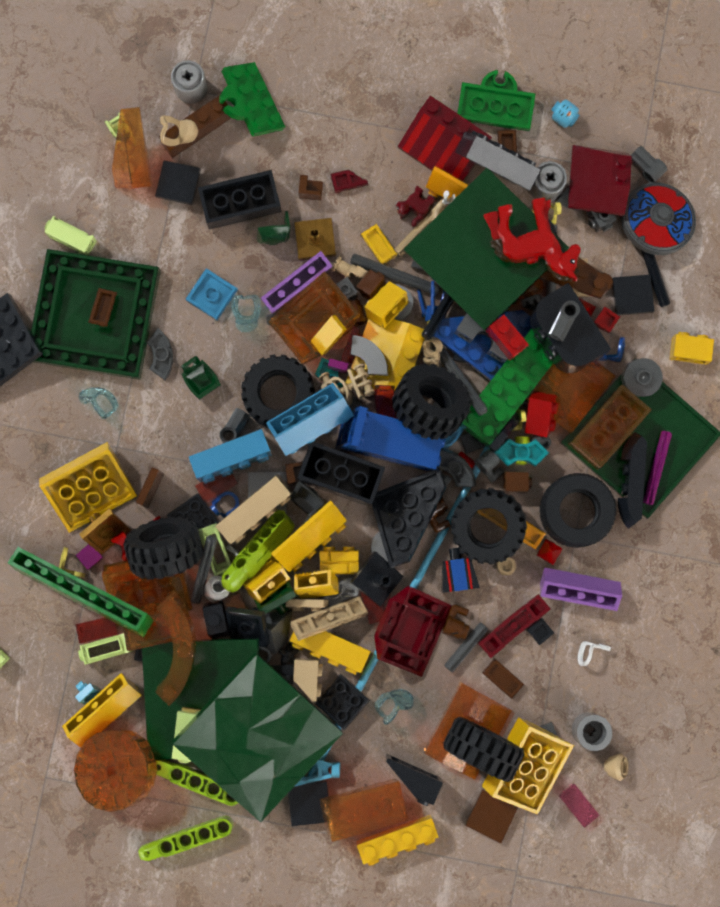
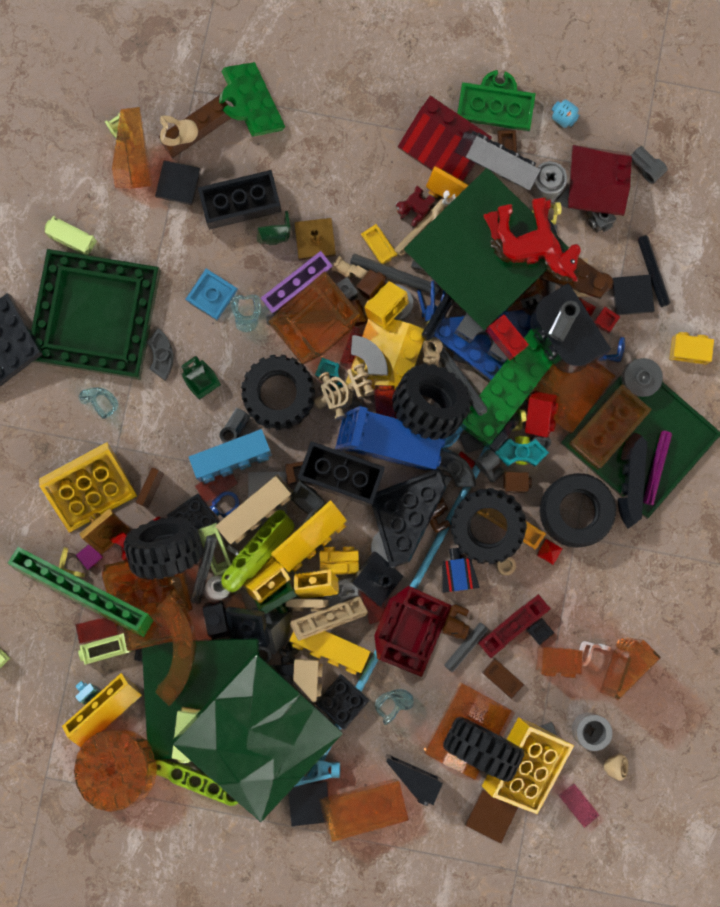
reddish brown tile [88,288,117,327] -> none
lime piece [138,815,234,861] -> none
light grey piece [171,60,208,104] -> none
dark azure brick [266,383,354,456] -> none
reddish brown panel [298,175,323,201] -> none
yellow tile [311,315,347,355] -> none
magenta tile [328,358,348,374] -> none
dark red tile [331,169,368,193] -> none
yellow brick [357,814,439,866] -> none
medium lavender brick [540,567,622,611] -> none
dish [621,183,696,255] -> none
none -> clear orange brick [536,646,583,678]
none -> clear orange slope [600,637,661,701]

